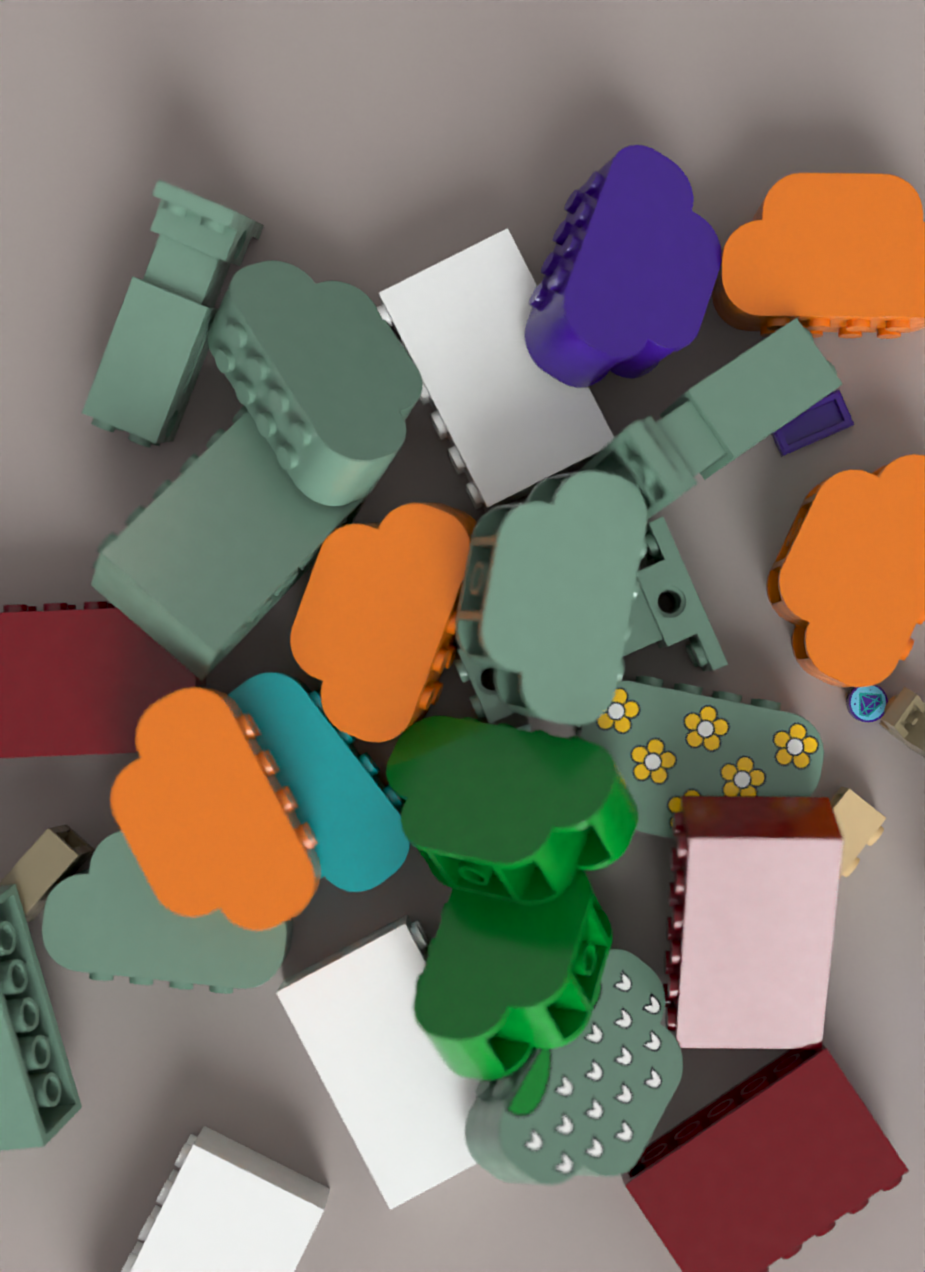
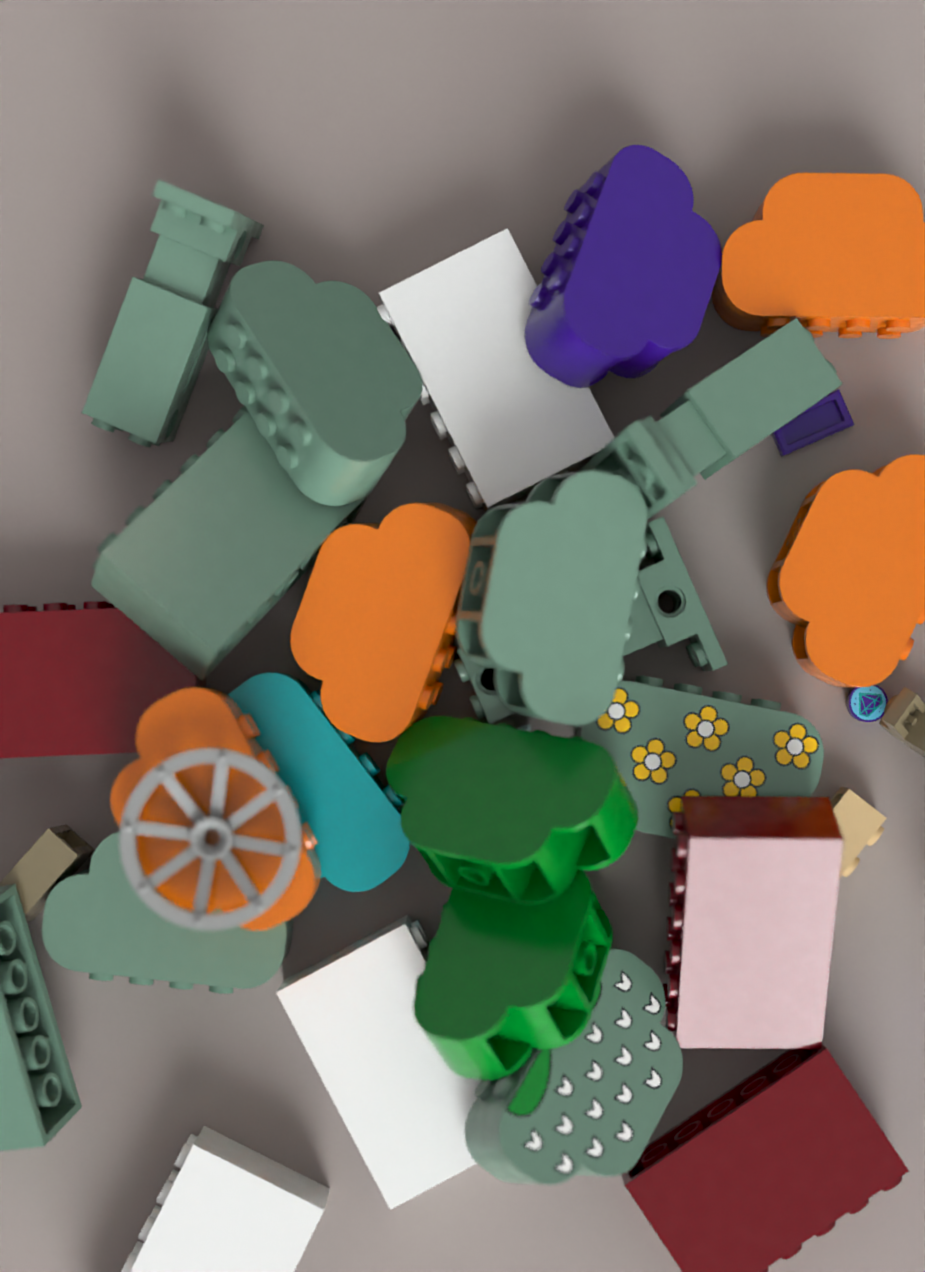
none -> light grey wheel [119,748,302,930]

